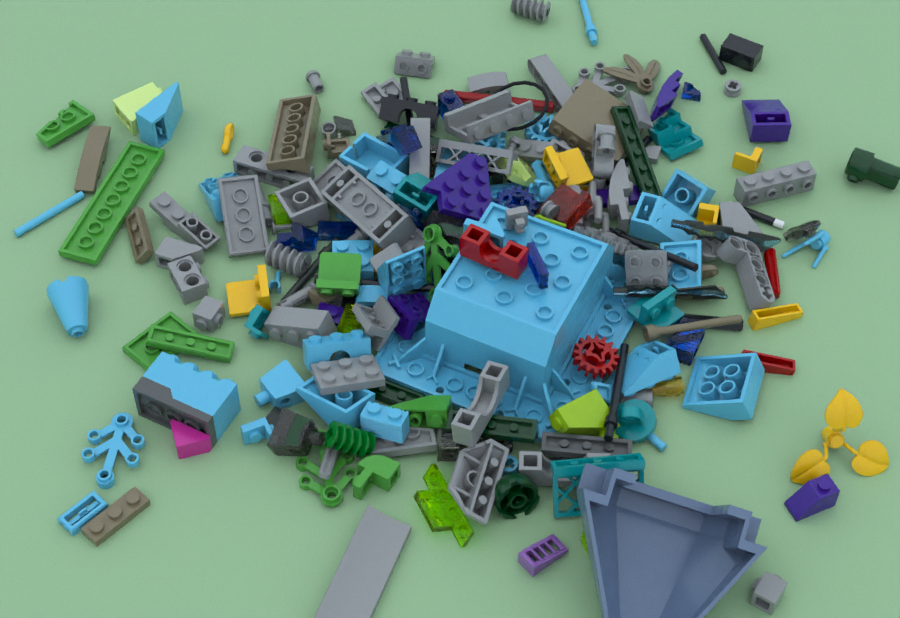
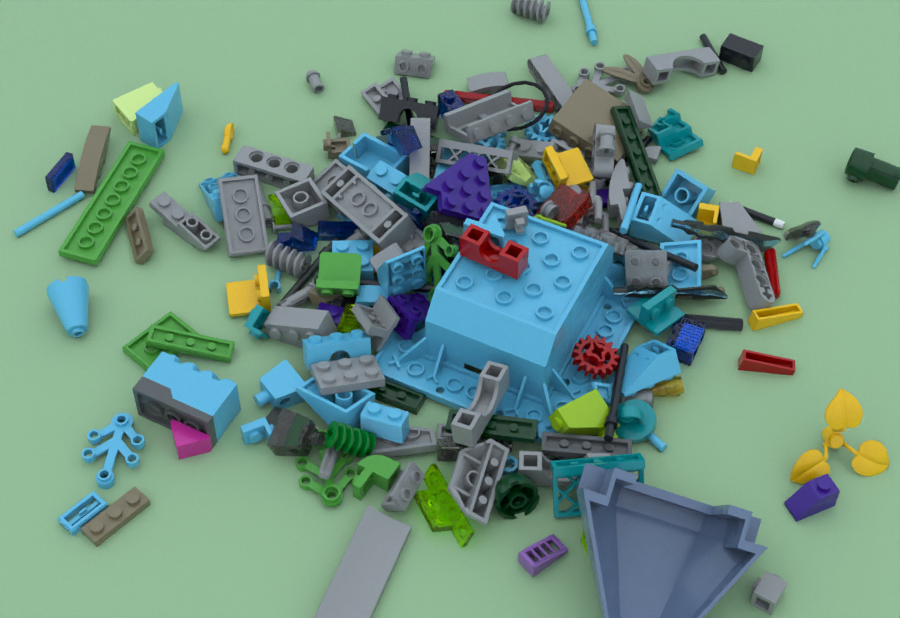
bright green wing [36,100,96,148] -> none
light grey slope [154,236,205,270] -> none
light grey brick [167,255,209,305] -> none
light grey brick [193,295,226,333] -> none
dark tan arch [266,94,321,174] -> none
light grey hinge [321,122,337,138] -> none
bright green slope [388,395,453,429] -> none
clear blue tile [526,242,549,289] -> none
dark tan piece [643,315,743,342] -> none
dark purple slope [650,70,683,122] -> none
clear blue tile [682,82,701,102] -> none
medium azure slope [682,353,765,420] -> none
light grey bush [724,79,742,98] -> none
light grey brick [733,161,817,207] -> none
dark purple slope [742,99,791,142] -> none
none -> clear blue tile [45,152,76,193]
none -> light grey bracket [381,462,425,511]
none -> medium azure bar [619,183,642,234]
none -> light grey arch [642,47,720,85]

